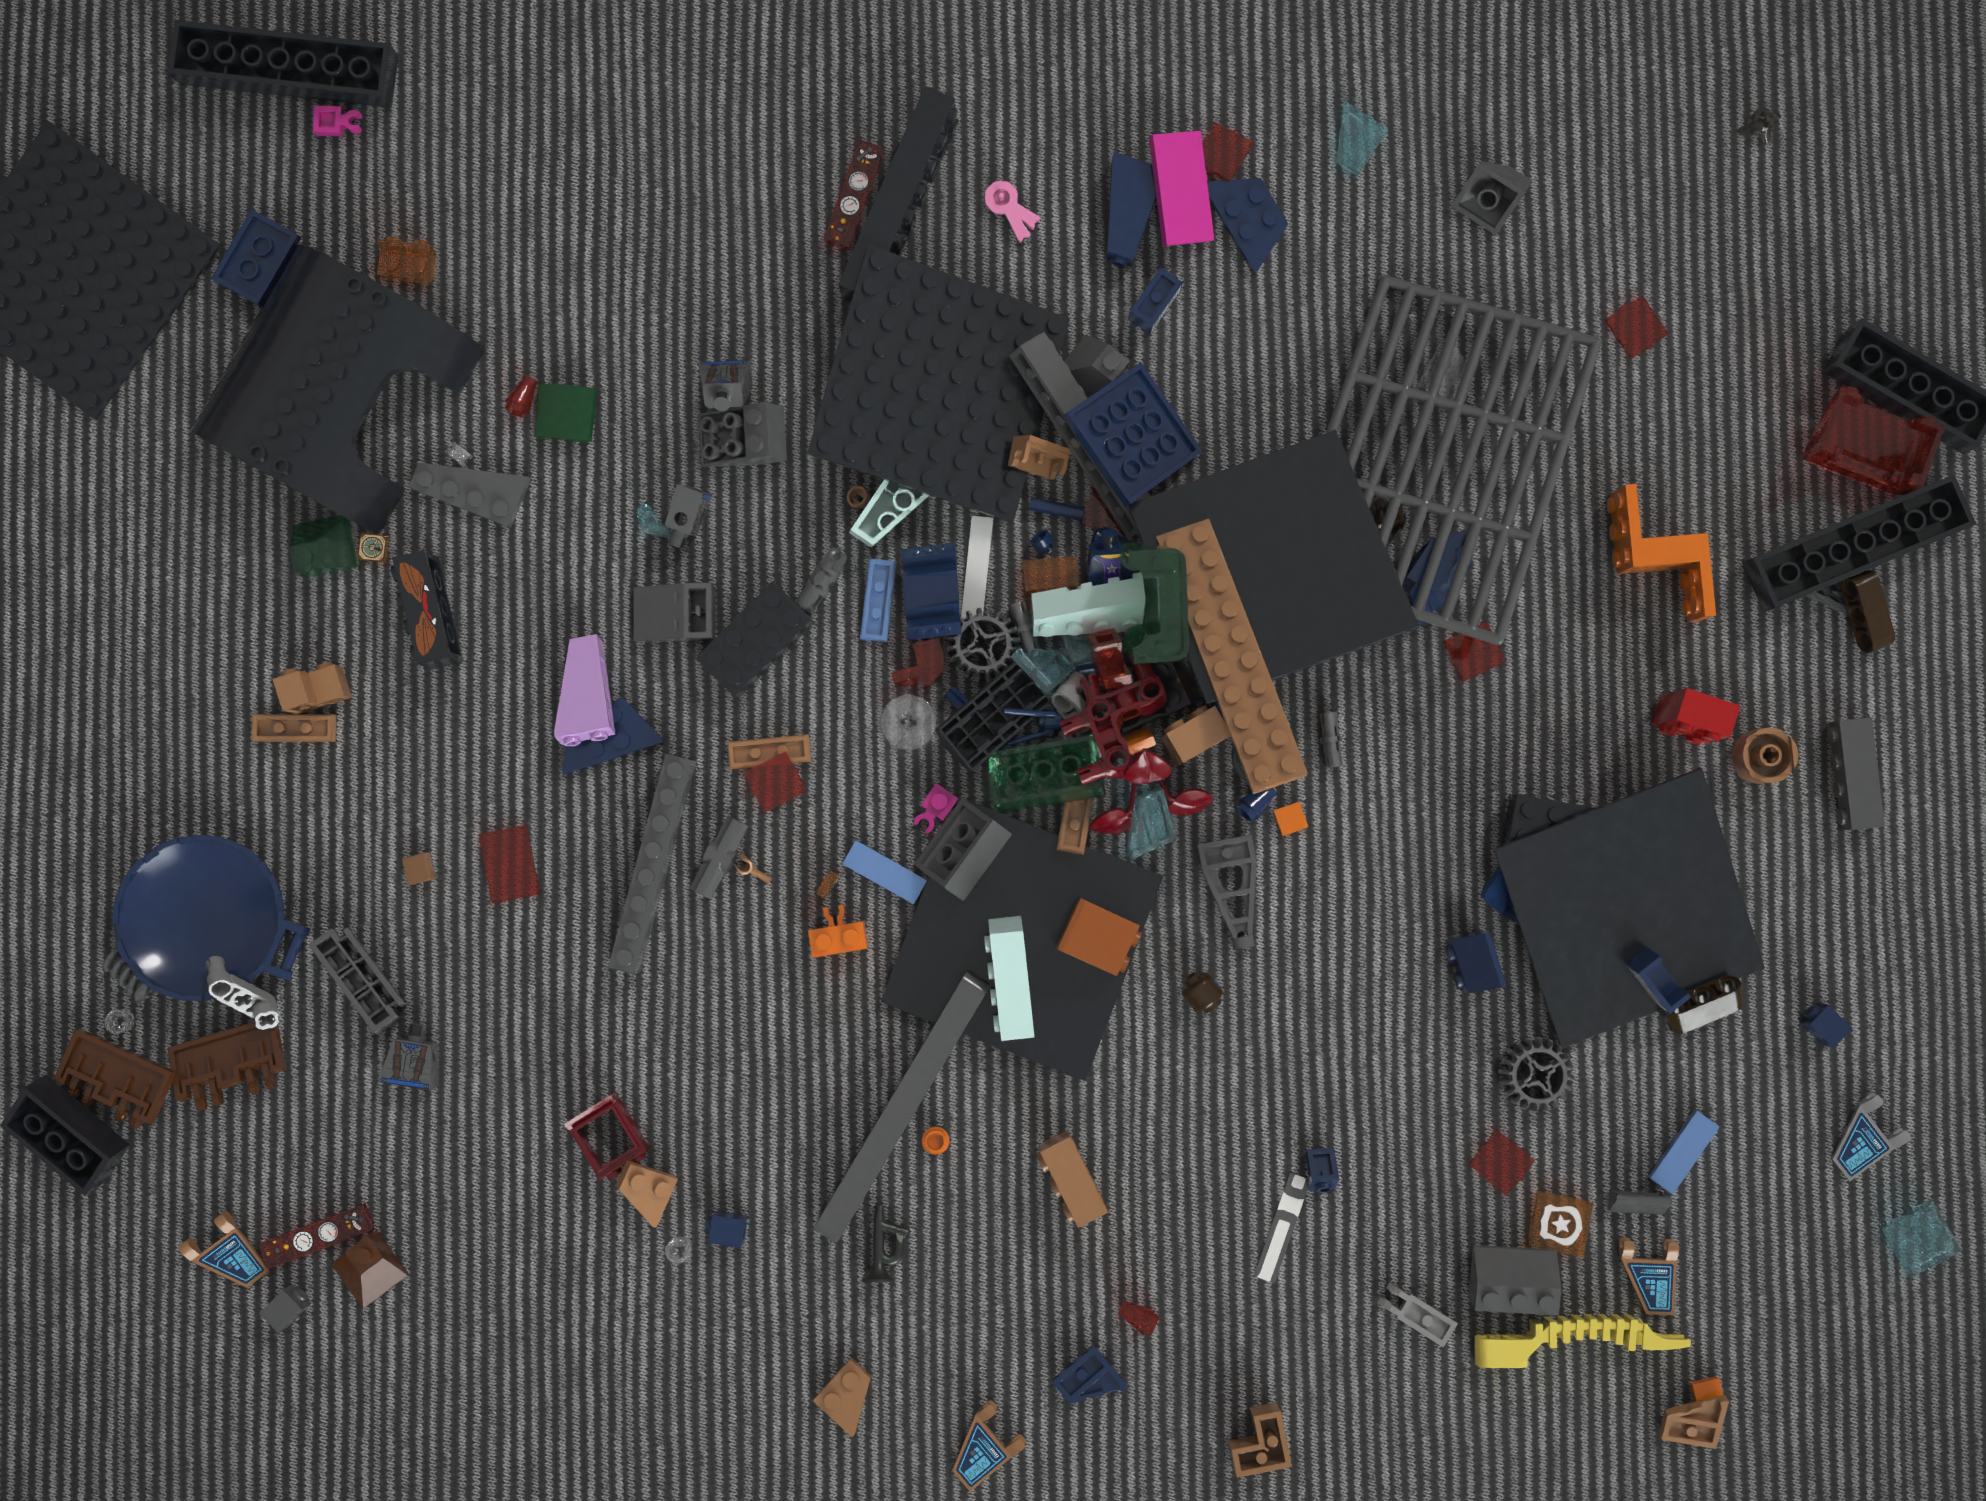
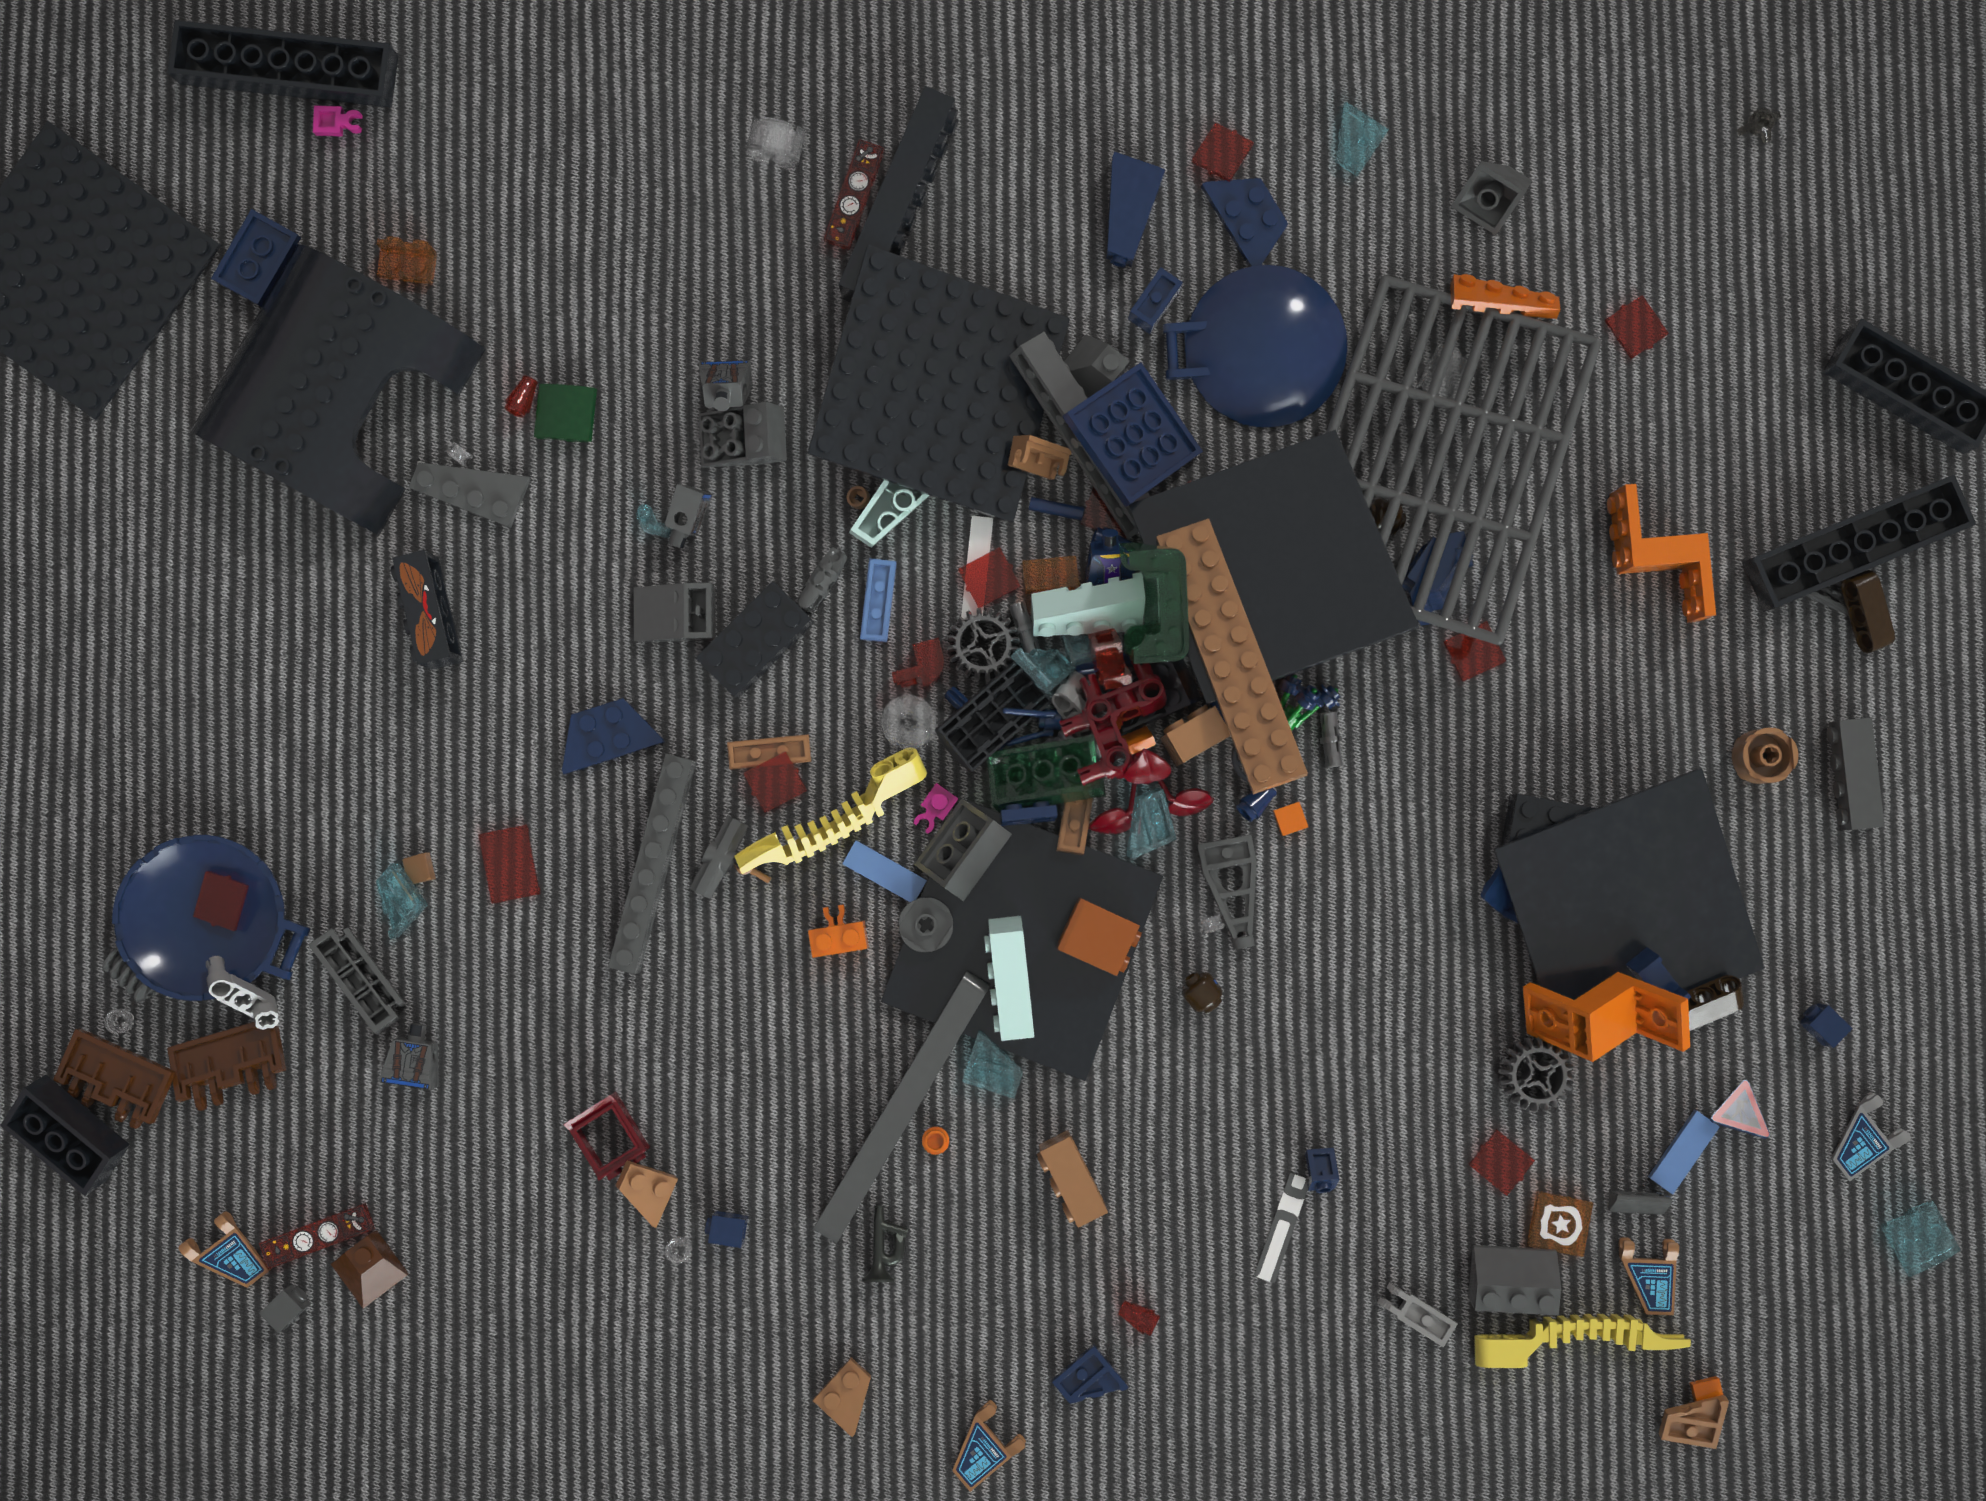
medium nougat tile [251,714,336,742] -> none
medium nougat brick [273,662,352,714] -> none
clear green slope [290,515,358,578] -> none
tile [357,533,390,564] -> none
lavender slope [554,634,615,746] -> none
clear orange tile [816,870,841,899] -> none
dark blue slope [901,542,961,640] -> none
bright pink piece [985,181,1040,243] -> none
dark blue hinge [1030,529,1054,554] -> none
dark pink tile [1149,131,1214,247] -> none
medium nougat brick [1228,1402,1292,1478] -> none
dark blue slope [1445,930,1507,994] -> none
red brick [1651,688,1740,745] -> none
clear red windscreen [1802,386,1945,495] -> none
none -> clear red piece [193,871,249,931]
none -> clear light blue wing [376,862,428,939]
none -> light yellow piece [734,748,927,874]
none -> clear brick [746,116,806,170]
none -> dark grey plate [899,898,953,952]
none -> clear red piece [958,547,1021,608]
none -> clear light blue wing [962,1030,1023,1099]
none -> dark blue plate [999,801,1057,826]
none -> dark blue dish [1163,265,1347,428]
none -> clear bush [1198,914,1226,935]
none -> dark blue plant [1278,675,1340,731]
none -> orange wing [1451,274,1561,319]
none -> orange bracket [1523,972,1690,1062]
none -> piece [1710,1080,1770,1139]

